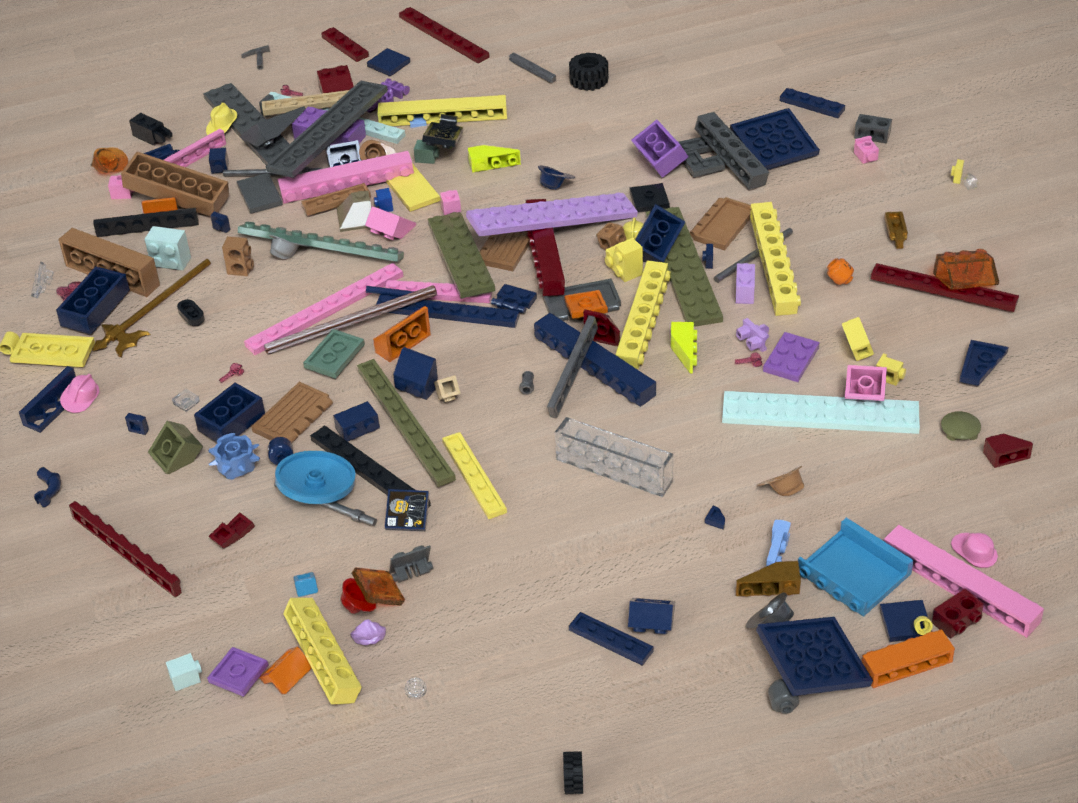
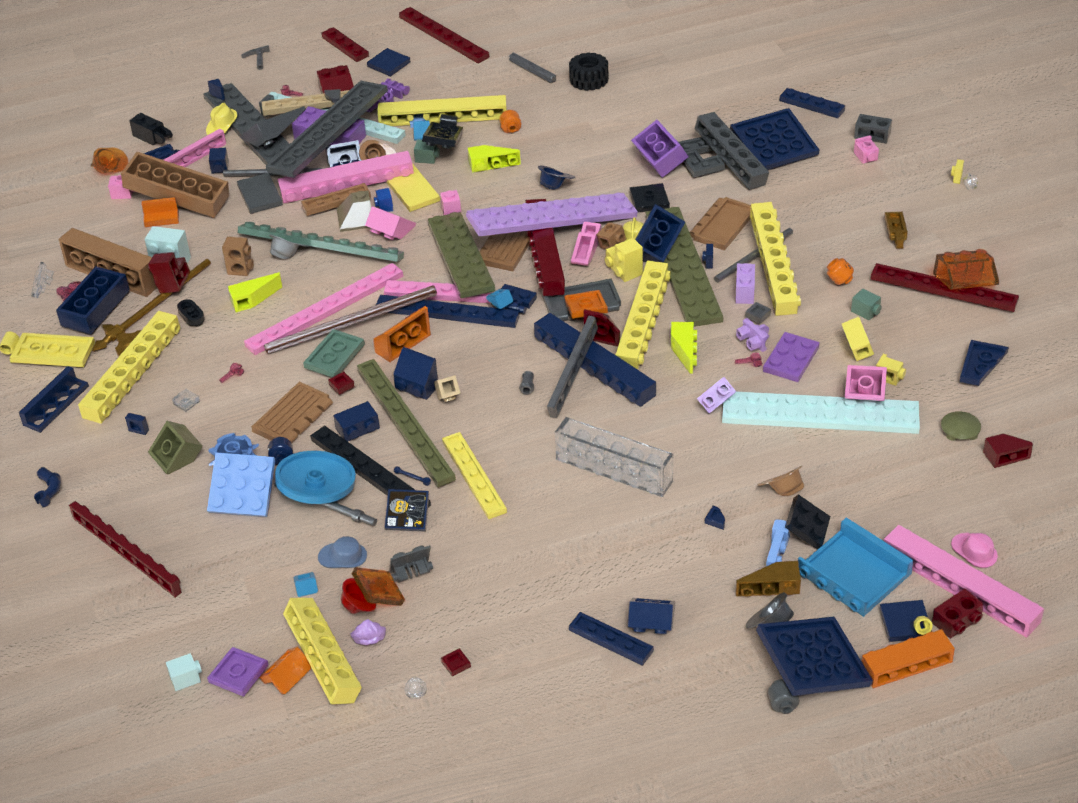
bright pink piece [60,374,99,413] -> none
black plate [93,208,199,237] -> none
dark blue brick [194,382,265,442] -> none
dark red slope [208,512,255,548] -> none
dark blue plate [210,211,231,233] -> none
dark blue bar [366,286,414,297] -> none
black tyre [563,751,583,794] -> none
none -> light yellow brick [78,311,180,424]
none -> dark red brick [148,252,190,293]
none -> light blue plate [207,453,275,517]
none -> dark blue slope [208,78,225,100]
none -> neon yellow slope [228,272,282,312]
none -> sand blue piece [318,536,367,568]
none -> flat silver tile [324,89,341,103]
none -> dark red plate [328,372,355,395]
none -> dark blue hinge [394,466,431,486]
none -> dark azure slope [413,121,430,141]
none -> dark red tile [441,648,471,677]
none -> dark azure slope [486,289,513,309]
none -> orange head [499,110,522,133]
none -> bright pink slope [571,221,602,266]
none -> lavender hips [697,377,736,414]
none -> flat silver plate [745,302,771,324]
none -> black plate [785,494,831,550]
none -> sand green brick [851,289,882,320]

